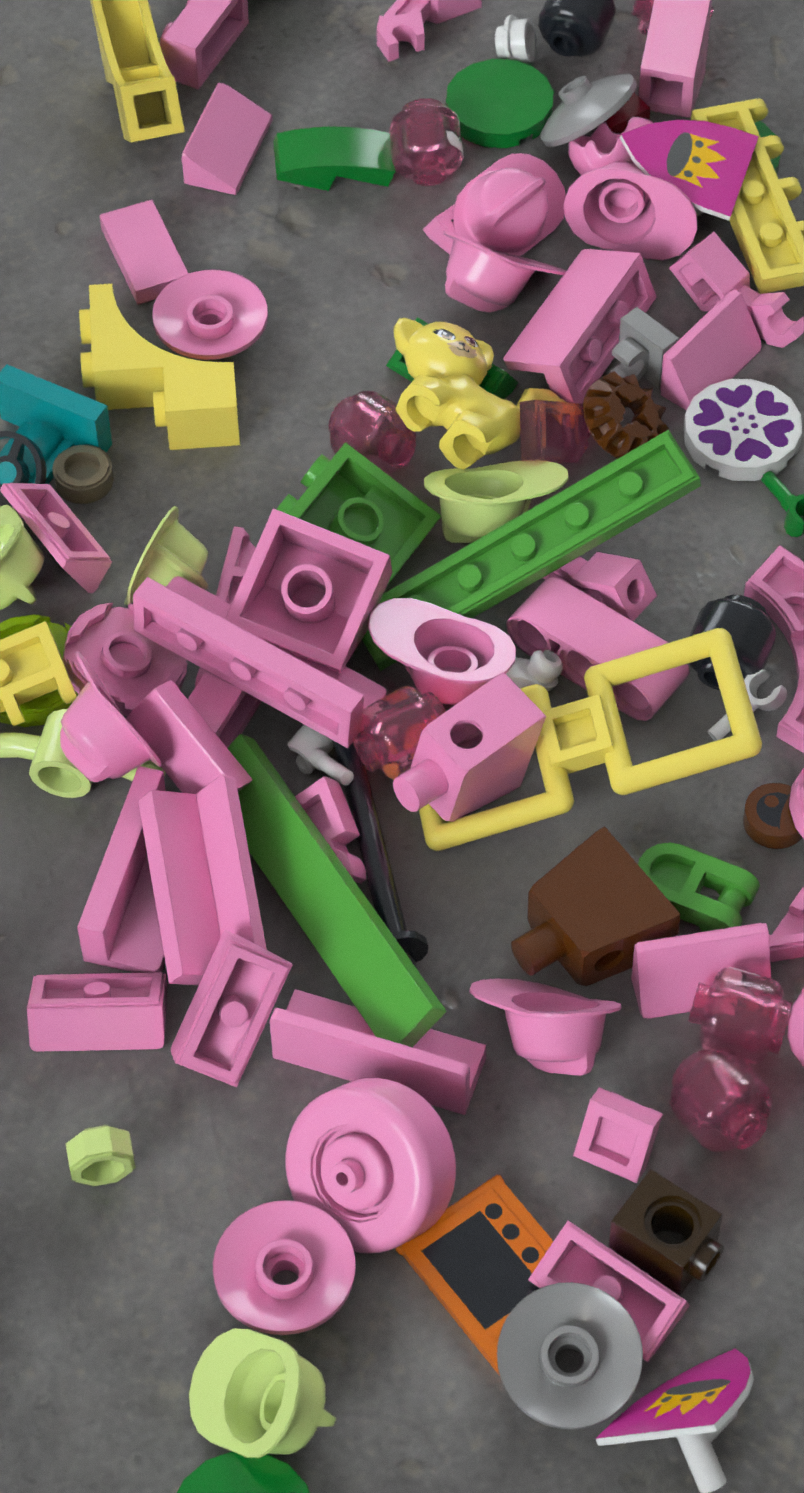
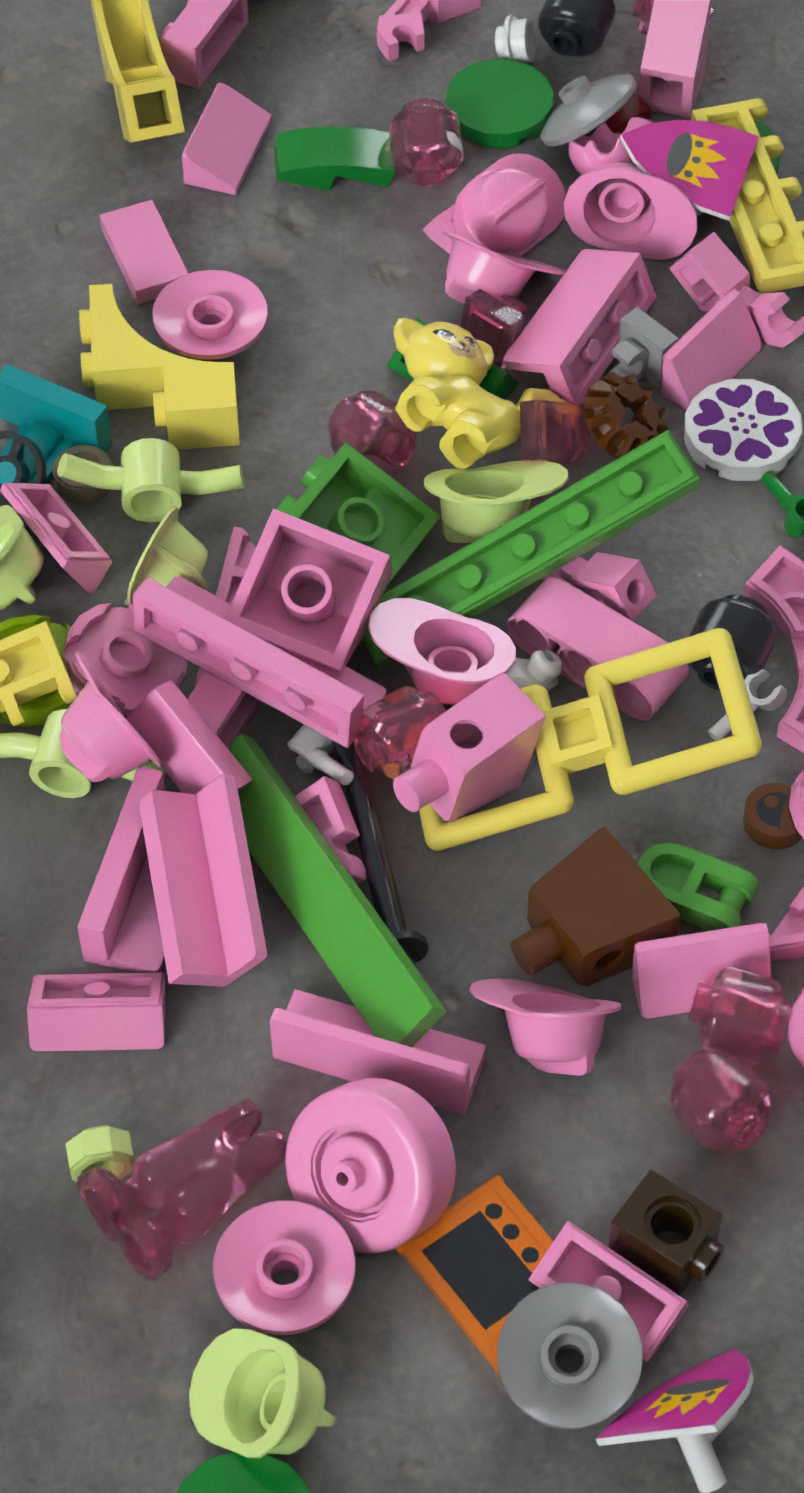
bright pink slope [170,930,292,1087] -> none
bright pink tile [573,1087,663,1183] -> none
none -> yellowish green piece [57,438,245,522]
none -> clear pink piece [77,1098,288,1281]
none -> clear pink tile [460,289,527,370]

